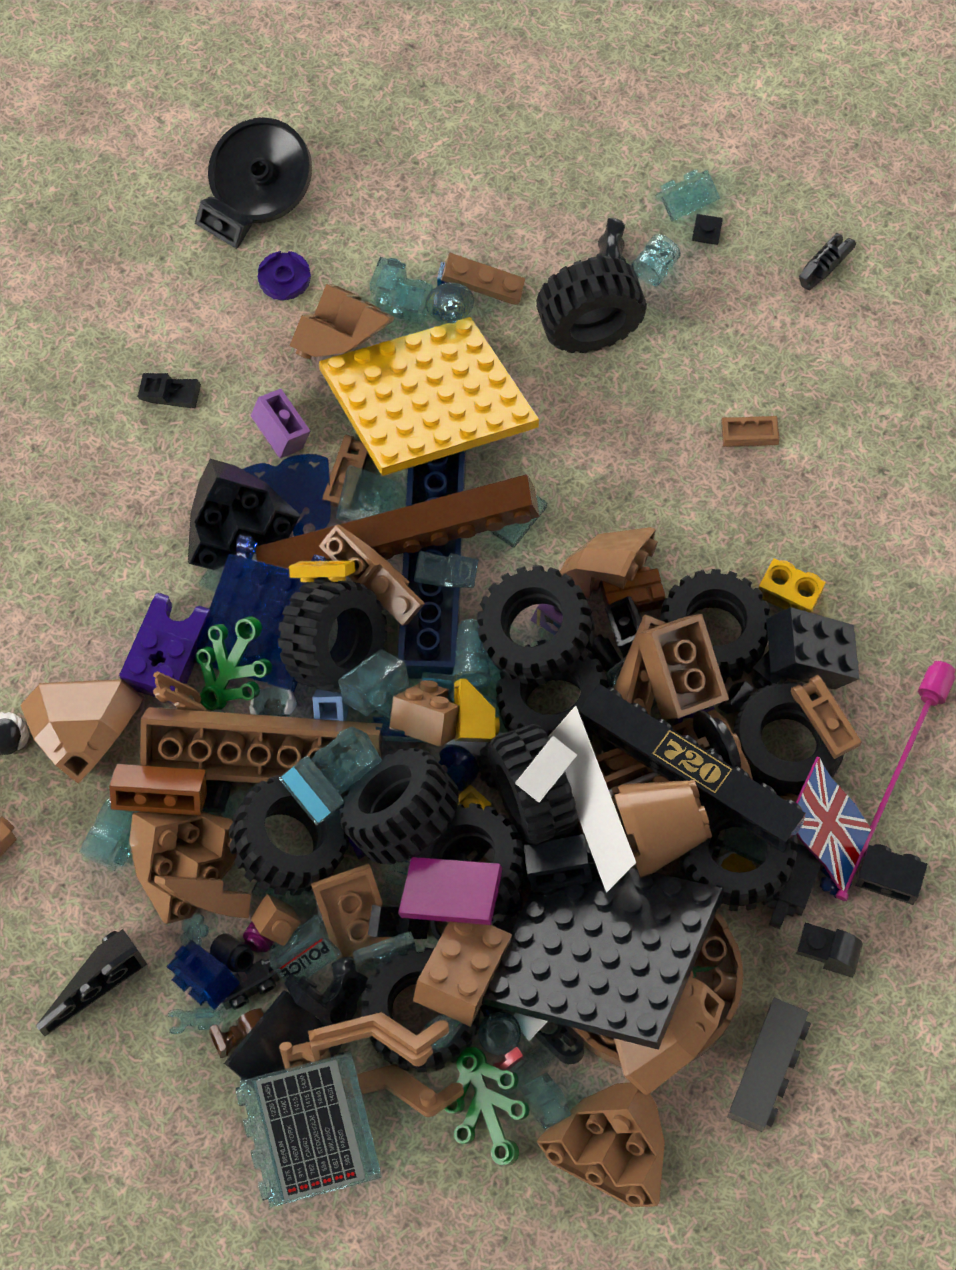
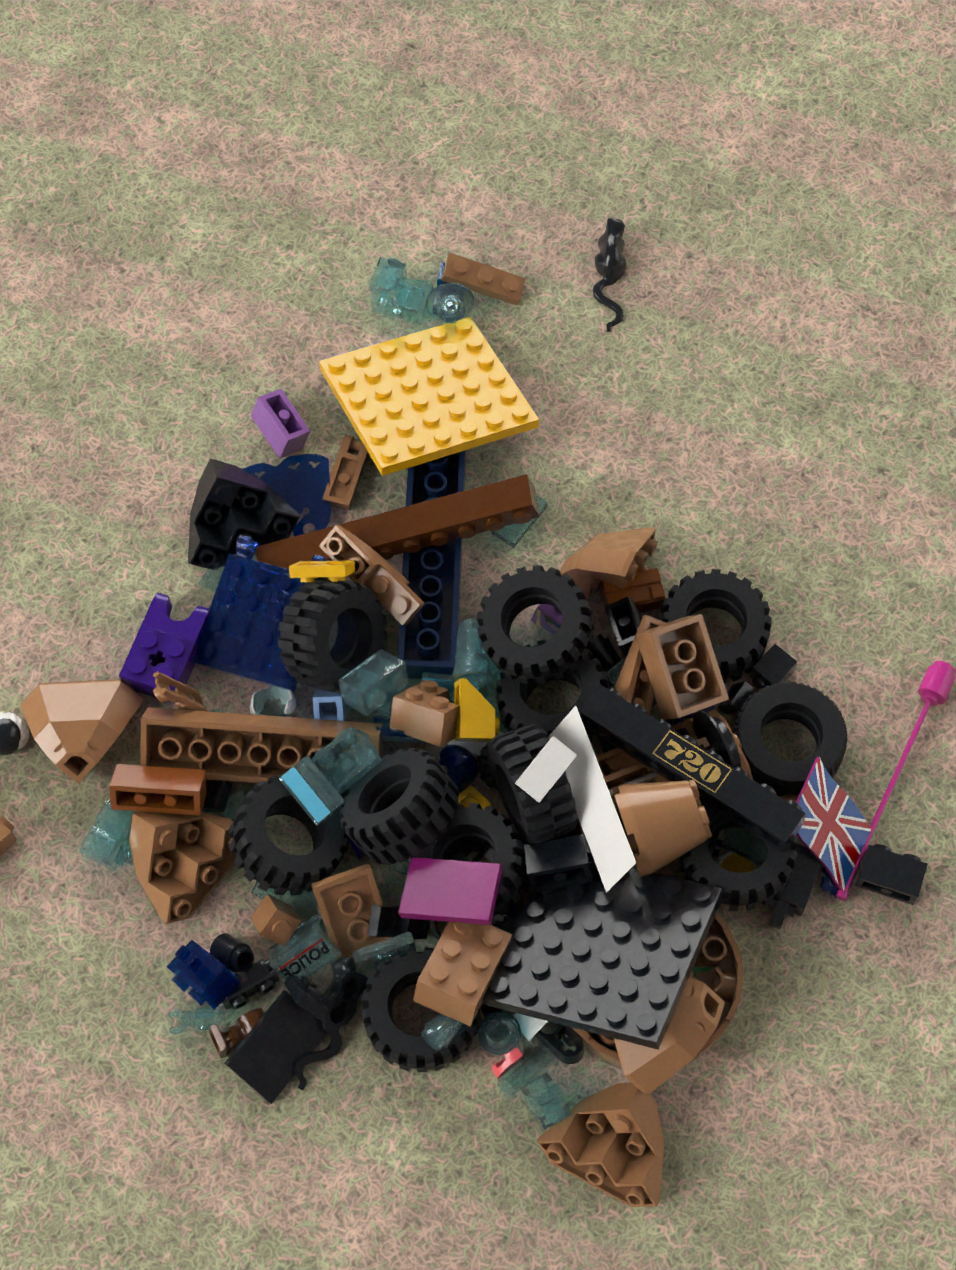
black wedge [36,929,147,1036] -> none
black slope [137,373,201,408] -> none
medium nougat slope [154,876,251,919] -> none
clear light blue plant [180,914,209,949] -> none
black slope [195,196,253,249] -> none
green plant [196,616,272,711] -> none
black dish [208,117,312,223] -> none
panel [236,1050,382,1208] -> none
magenta plate [243,921,274,953] -> none
dark purple tile [257,251,311,300] -> none
medium nougat piece [279,1012,464,1117] -> none
medium nougat brick [290,284,394,359] -> none
clear light blue plate [336,465,401,522] -> none
clear light blue slope [414,551,479,588] -> none
green plant [444,1047,530,1165] -> none
black tyre [536,256,647,353] -> none
clear light blue wheel [631,234,681,286] -> none
clear light blue bracket [655,169,721,222] -> none
black plate [692,214,723,245] -> none
medium nougat plate [721,416,780,447] -> none
dark grey brick [727,997,811,1132] -> none
yellow brick [758,558,826,613] -> none
black brick [766,607,860,689] -> none
medium nougat plate [791,675,862,759] -> none
black brick [796,922,863,978] -> none
black hinge [799,233,857,290] -> none

